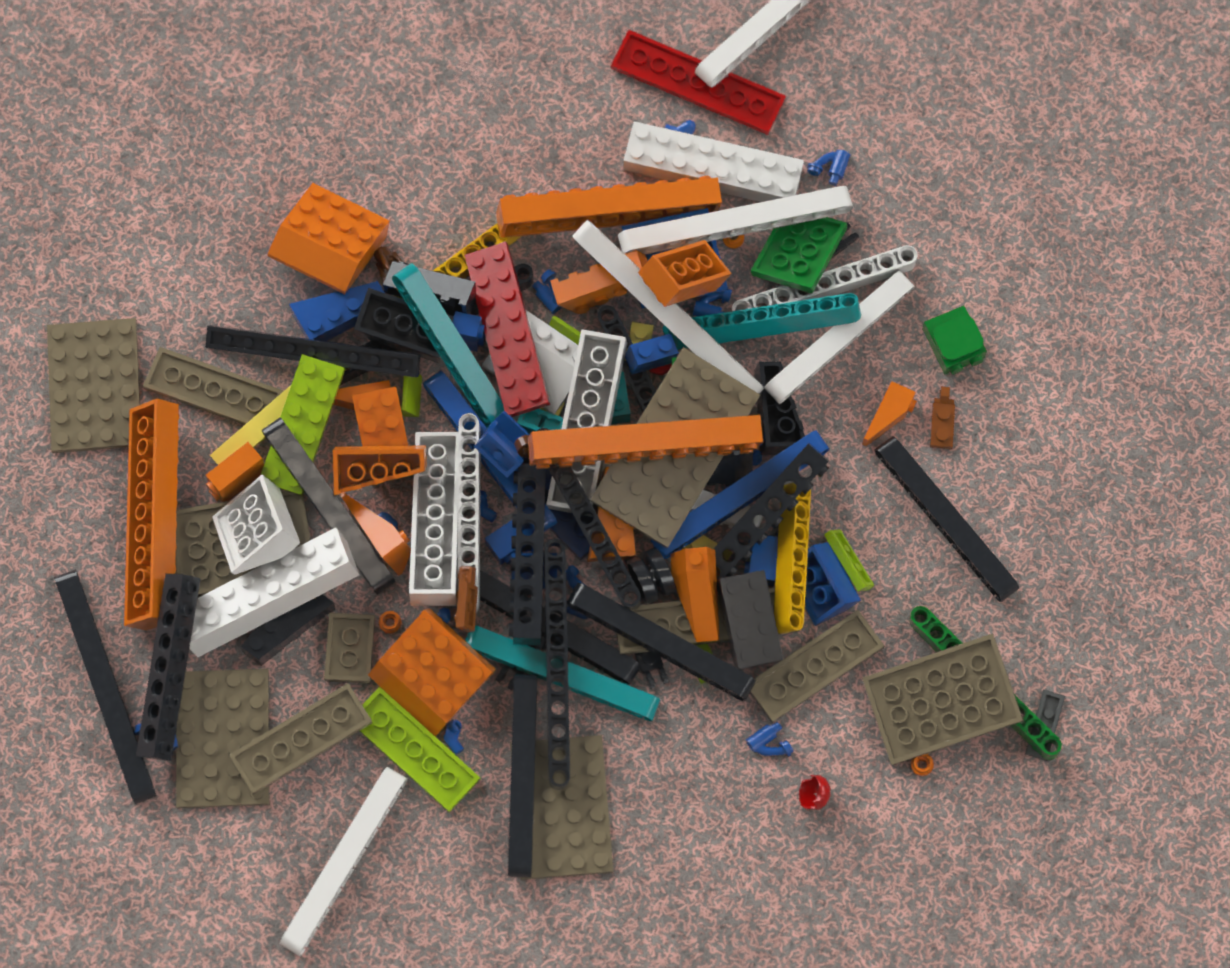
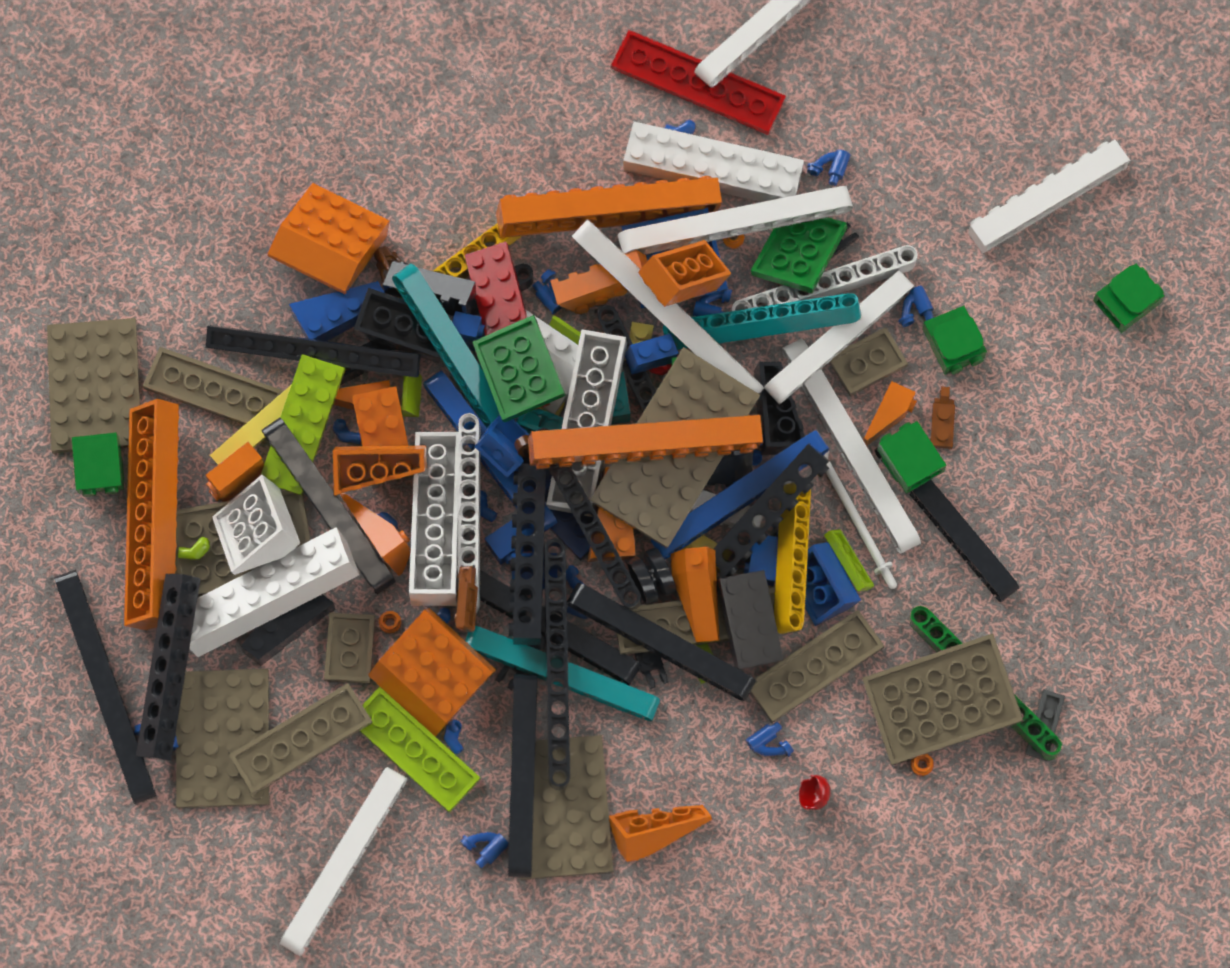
none -> green brick [72,432,124,497]
none -> lime arm [178,537,210,560]
none -> blue arm [333,418,361,444]
none -> blue plant [460,832,509,869]
none -> green plate [472,315,566,423]
none -> orange wedge [609,805,712,862]
none -> white beam [781,338,921,554]
none -> white bar [824,451,897,589]
none -> dark tan plate [829,327,908,396]
none -> green brick [877,421,946,494]
none -> blue plant [898,285,934,327]
none -> white brick [968,140,1130,254]
none -> green brick [1093,263,1165,333]

